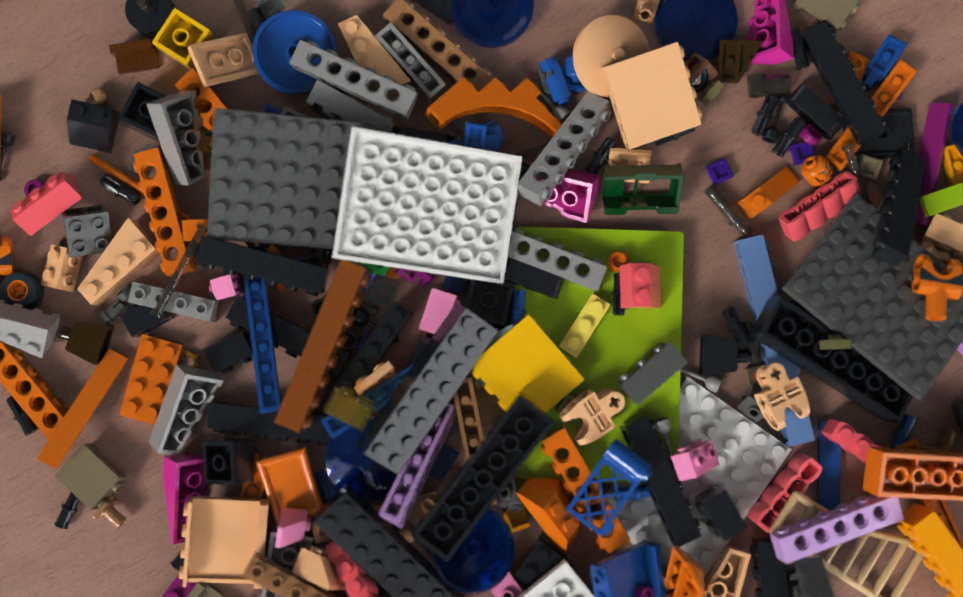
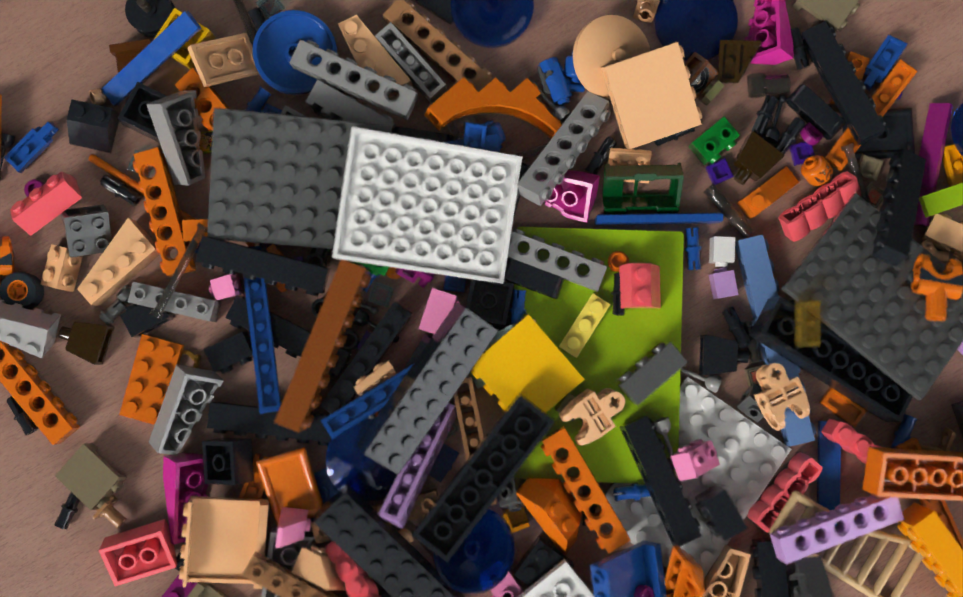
orange tile [37,348,129,470] -> none
clear yellow brick [323,386,375,432] -> none
blue piece [566,439,653,536] -> none
olive plate [819,335,851,350] -> none
none -> blue hinge [4,122,59,173]
none -> coral slope [99,519,177,586]
none -> blue tile [101,11,202,106]
none -> blue pin [245,87,272,112]
none -> blue tile [595,213,724,225]
none -> blue pin [685,228,702,270]
none -> green brick [688,117,740,165]
none -> white brick [709,236,735,268]
none -> lavender brick [709,267,738,300]
none -> dark brown torso [733,131,785,185]
none -> clear yellow hinge [795,300,821,347]
none -> orange tile [819,387,867,427]

